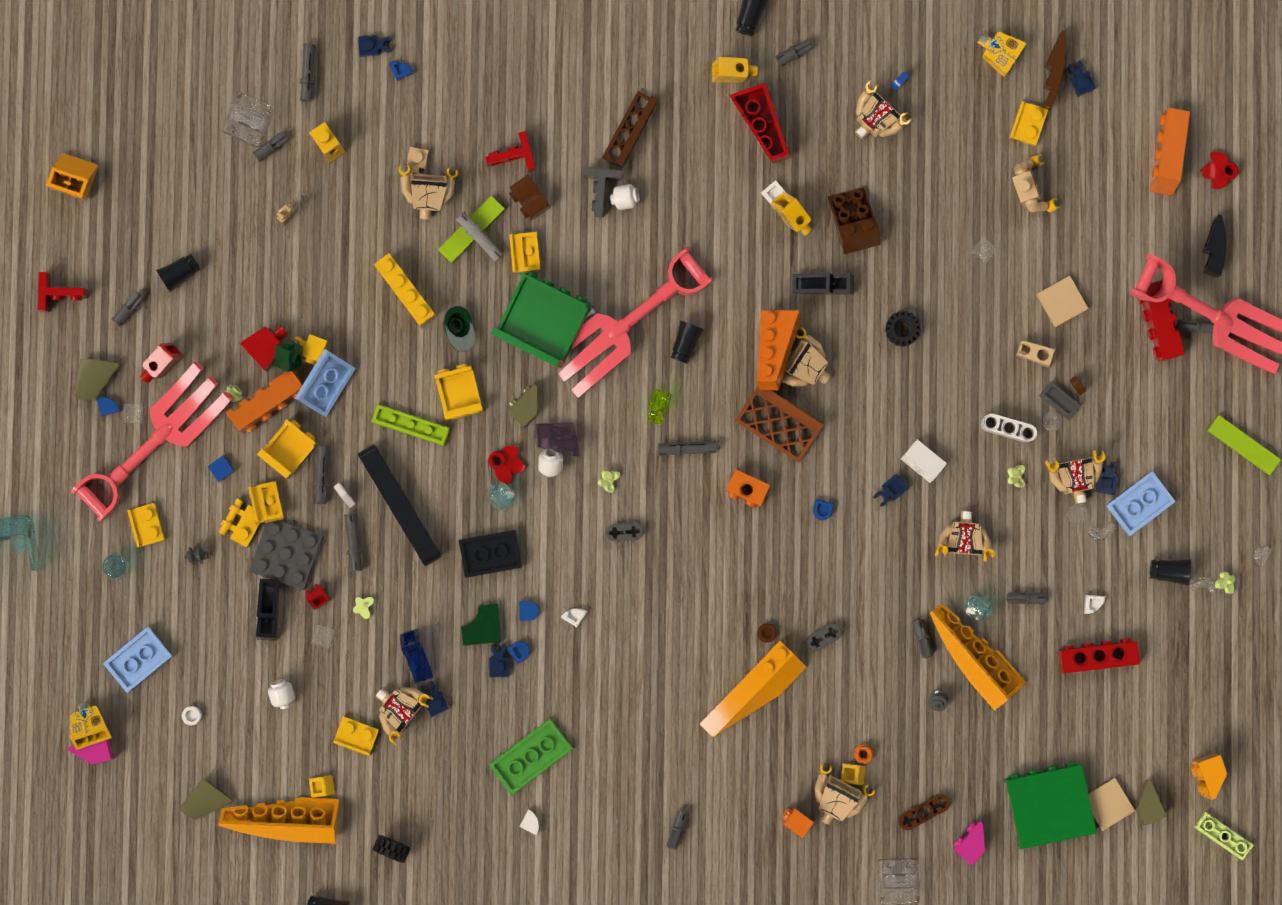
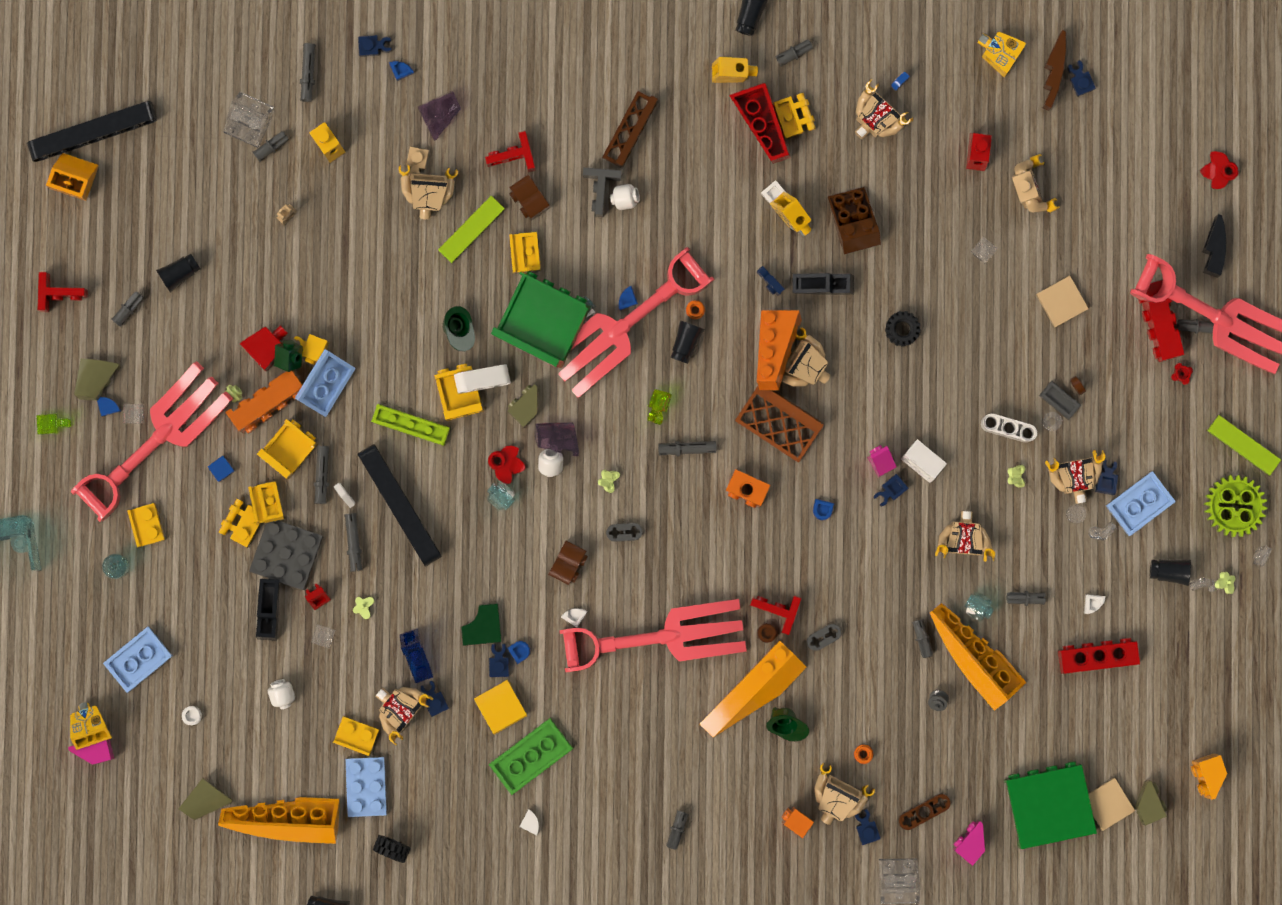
red torso [140,343,184,384] -> none
dark grey wheel [184,545,208,566] -> none
yellow slope [309,775,335,798] -> none
yellow brick [374,253,436,328] -> none
light grey pin [455,211,503,261] -> none
black plate [459,530,522,578] -> none
blue tile [519,601,539,621] -> none
yellow slope [841,763,866,785] -> none
yellow plate [1009,101,1048,146] -> none
tan leg [1016,341,1055,368] -> none
orange wedge [1150,107,1190,195] -> none
yellowish green tile [1194,811,1254,861] -> none
none -> black beam [27,101,157,162]
none -> clear neon green plate [36,414,71,435]
none -> light blue plate [345,757,387,817]
none -> clear purple slope [418,91,461,141]
none -> white beam [454,364,511,394]
none -> yellow slope [474,680,528,735]
none -> reddish brown brick [548,540,588,585]
none -> coral piece [559,599,747,672]
none -> blue tile [619,286,638,310]
none -> orange plate [686,300,705,320]
none -> red bracket [750,596,802,635]
none -> dark blue plate [757,266,785,296]
none -> dark green piece [766,707,809,742]
none -> yellow plate [773,93,816,139]
none -> dark blue plate [855,809,880,845]
none -> dark pink slope [867,445,896,477]
none -> red torso [966,133,992,171]
none -> red plate [1171,363,1193,385]
none -> lime gear [1204,475,1267,537]

